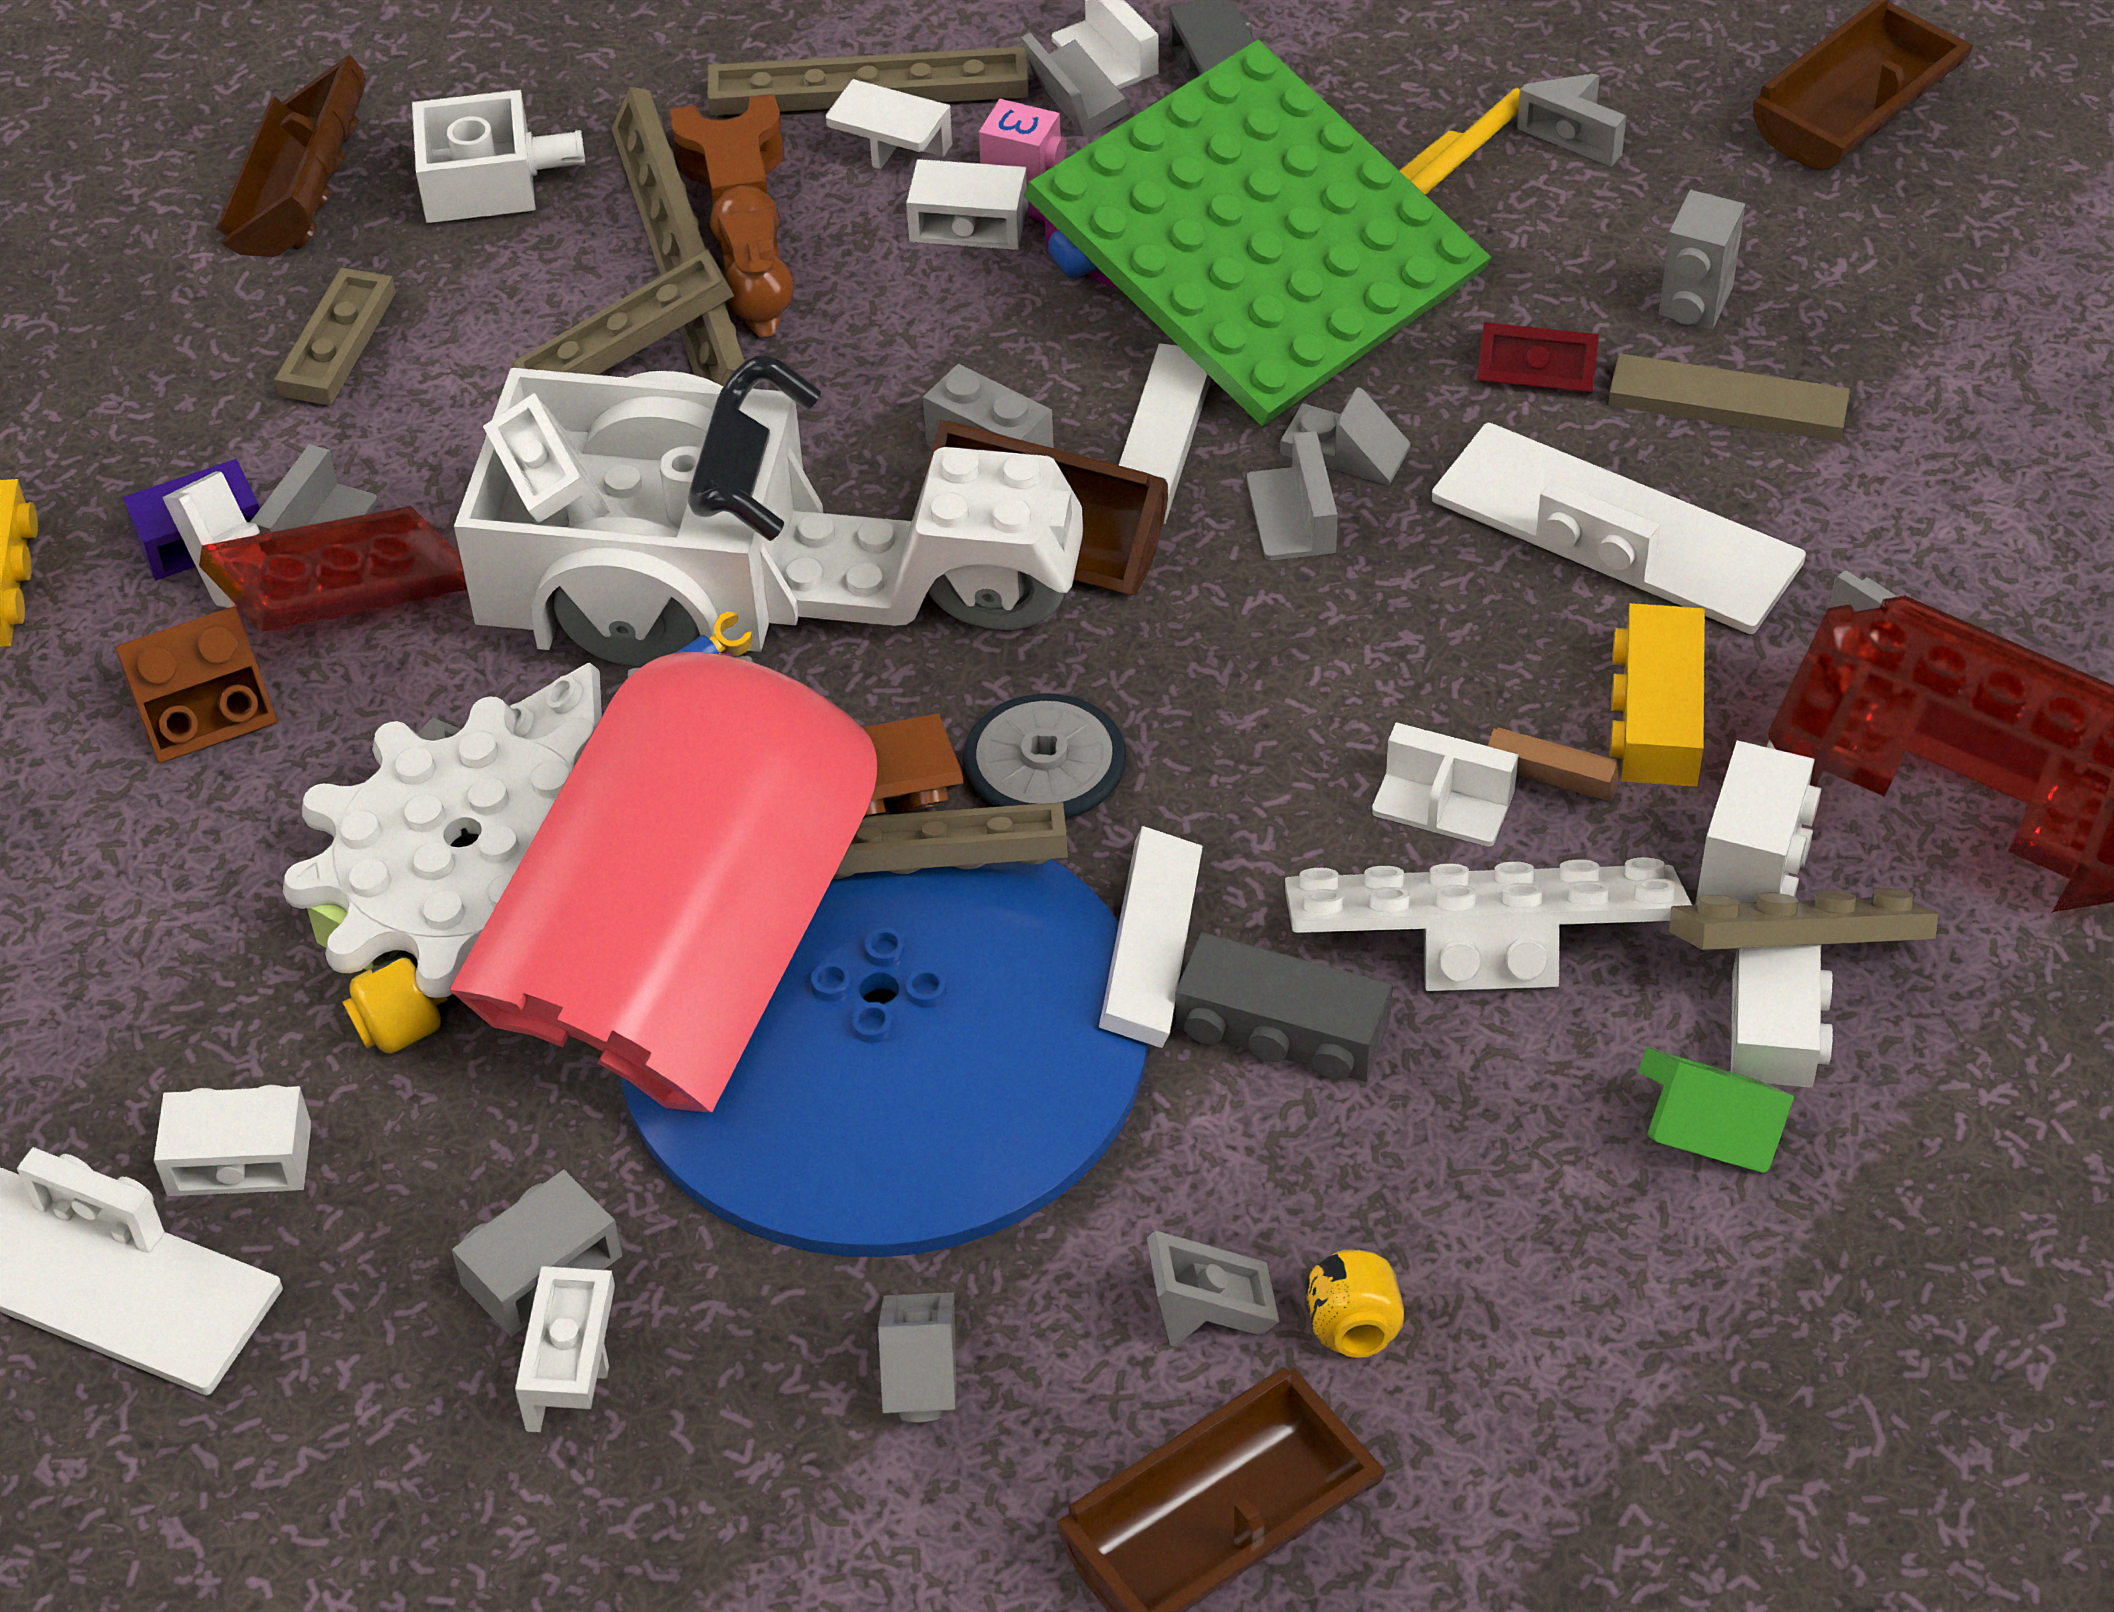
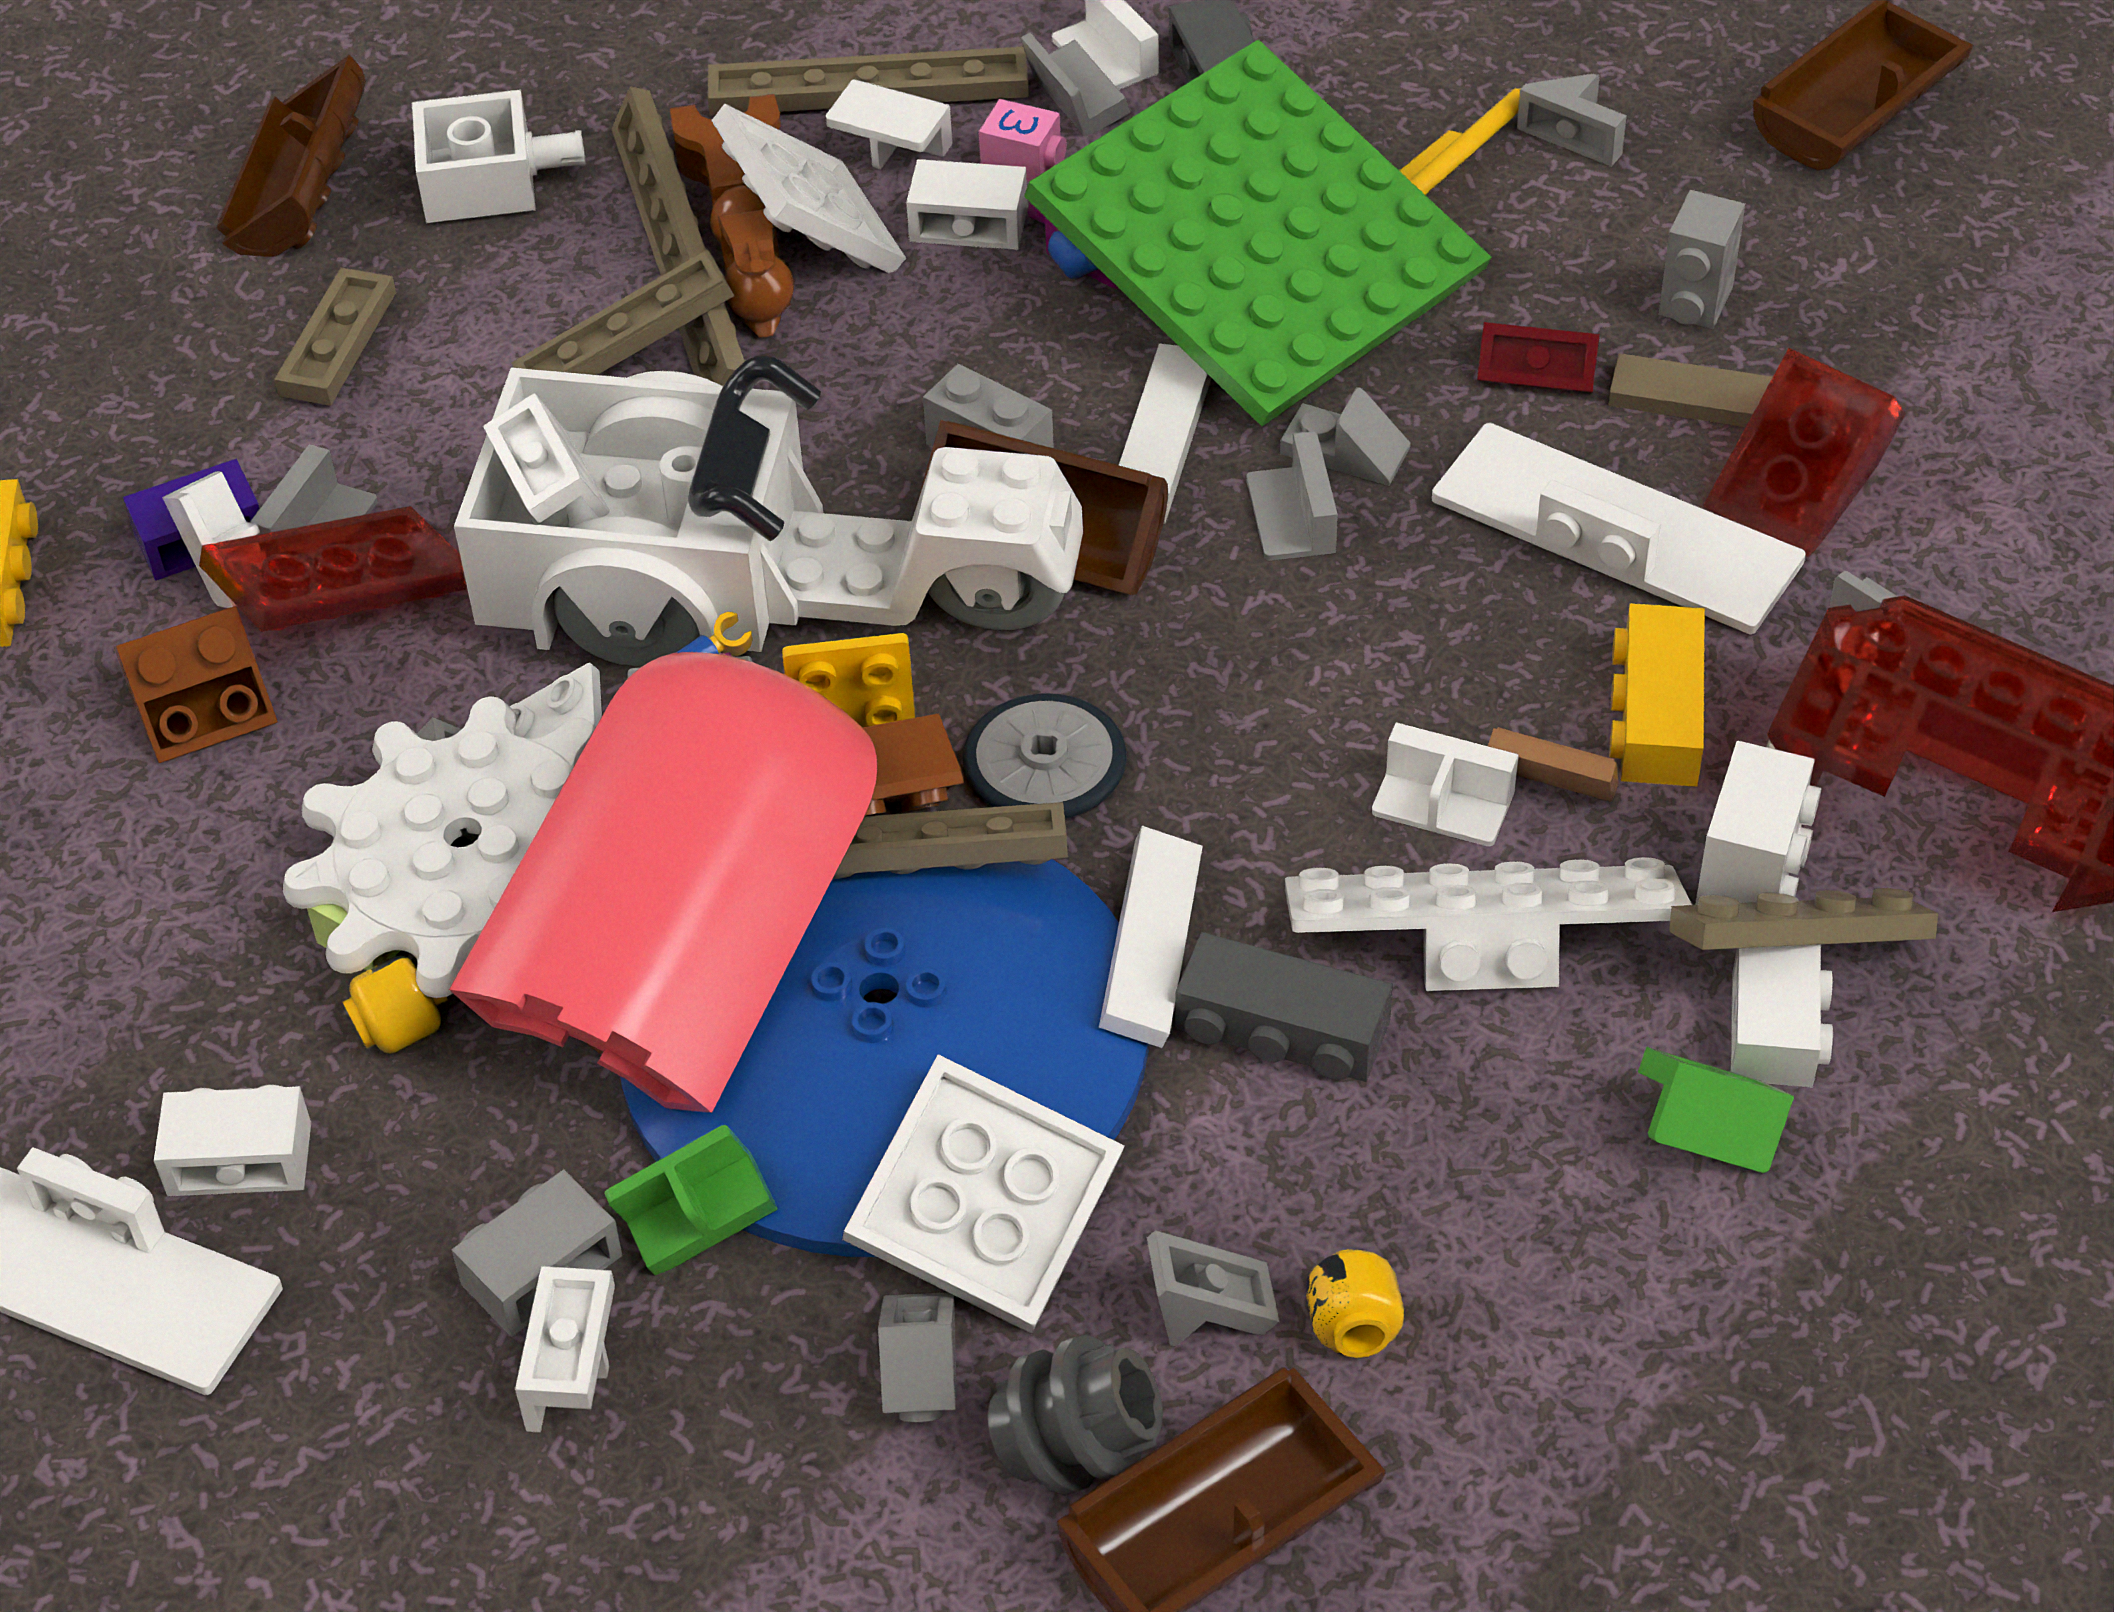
none -> bright green panel [604,1125,778,1275]
none -> white plate [712,104,906,273]
none -> yellow bracket [782,633,915,727]
none -> white plate [842,1054,1124,1333]
none -> dark grey piece [988,1334,1163,1496]
none -> clear red slope [1703,348,1906,558]

